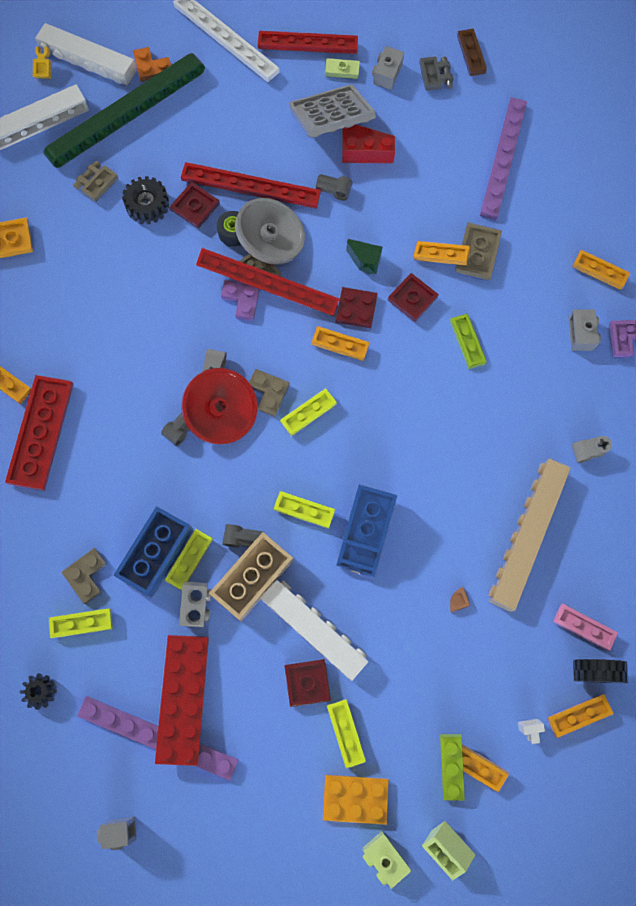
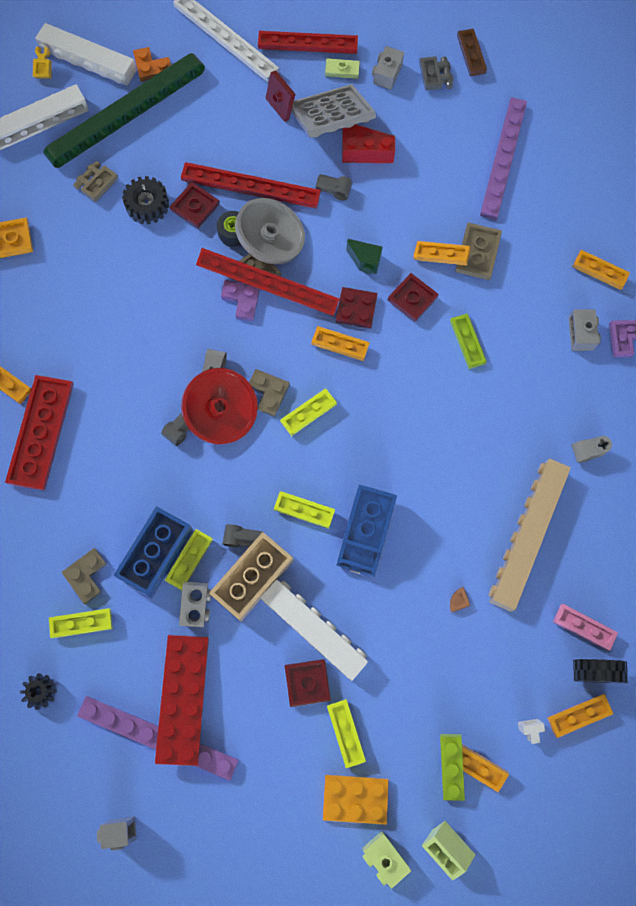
none -> plate [265,70,296,122]

